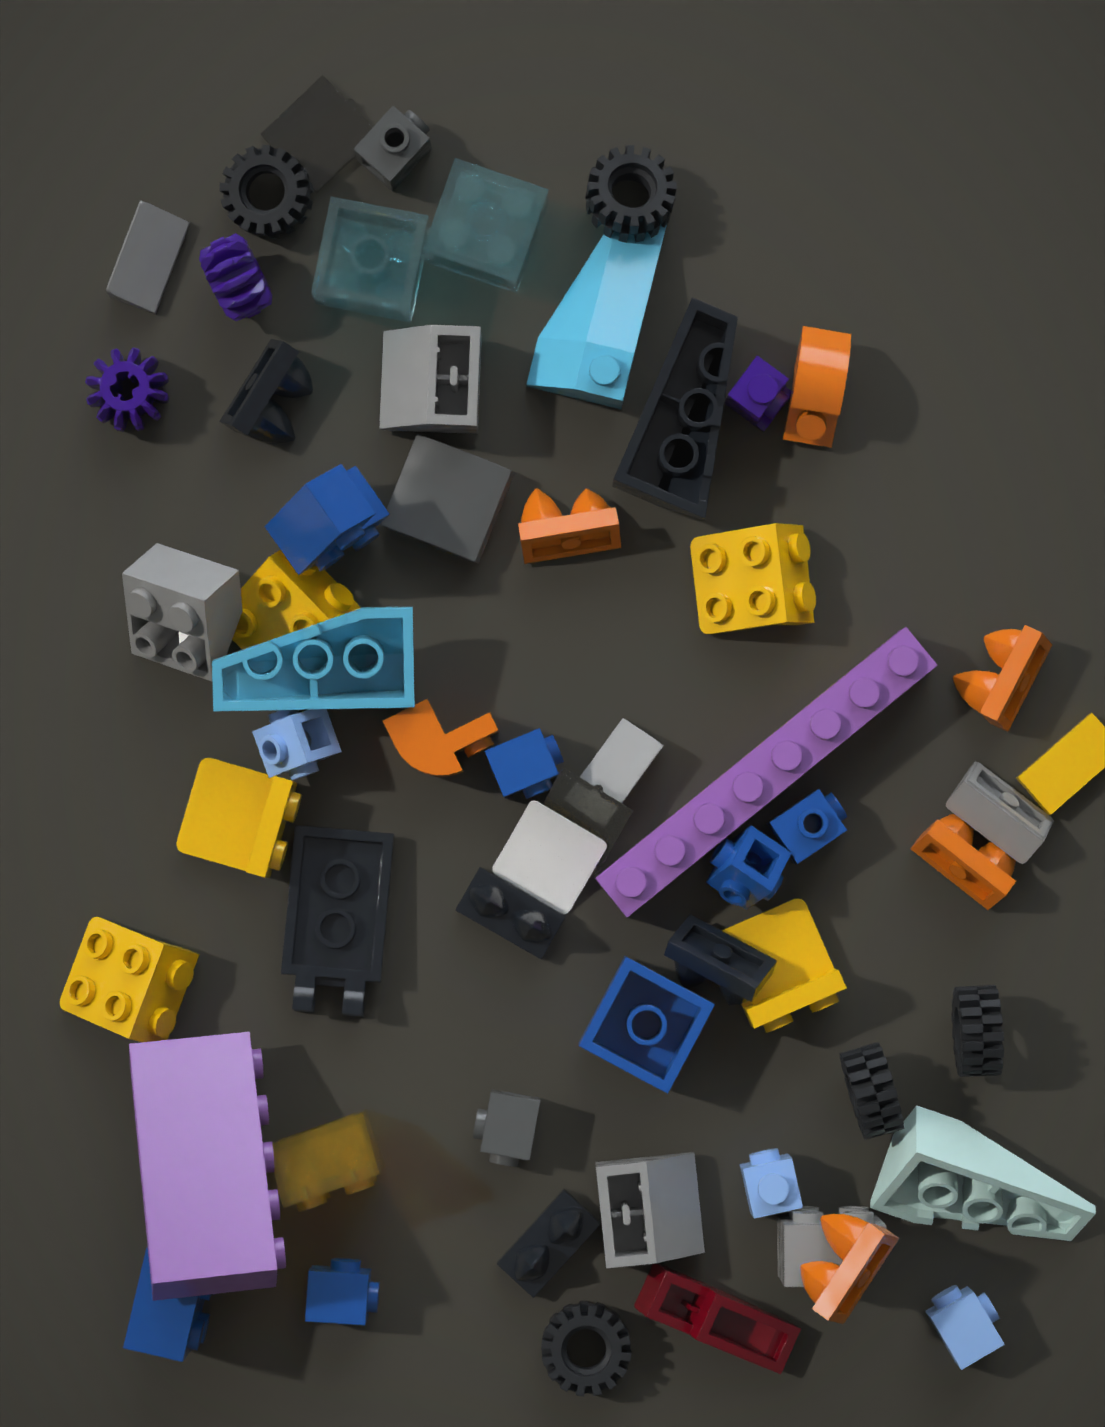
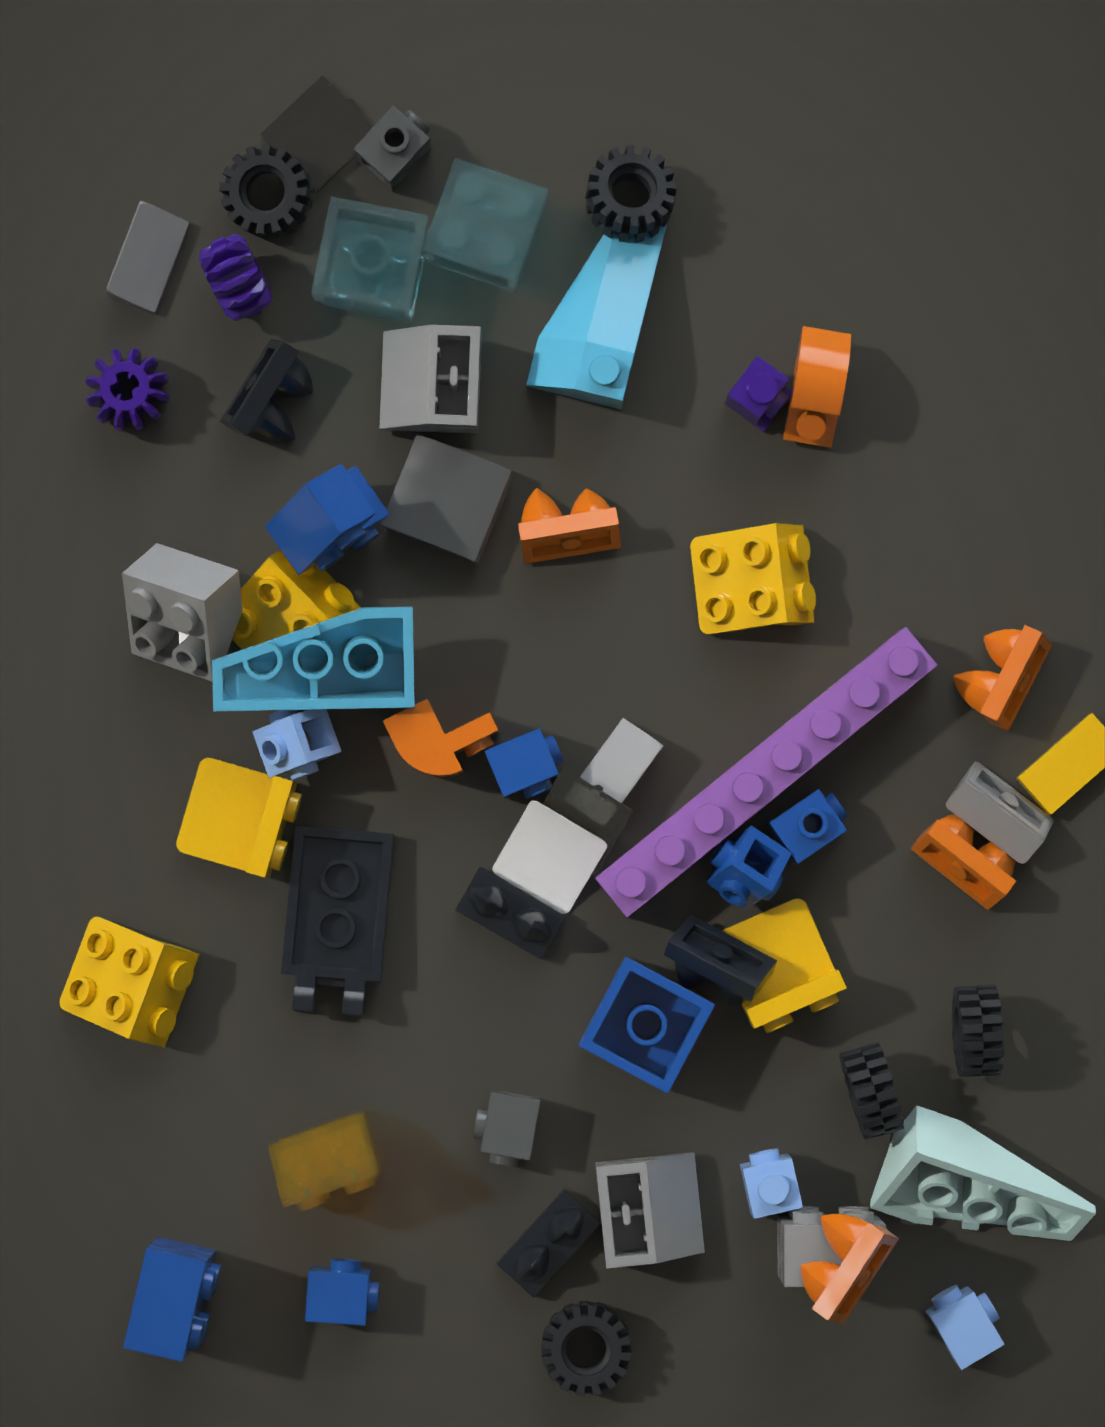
medium lavender brick [129,1032,286,1301] -> none
black wedge [612,297,738,520] -> none
dark red slope [634,1263,801,1375] -> none

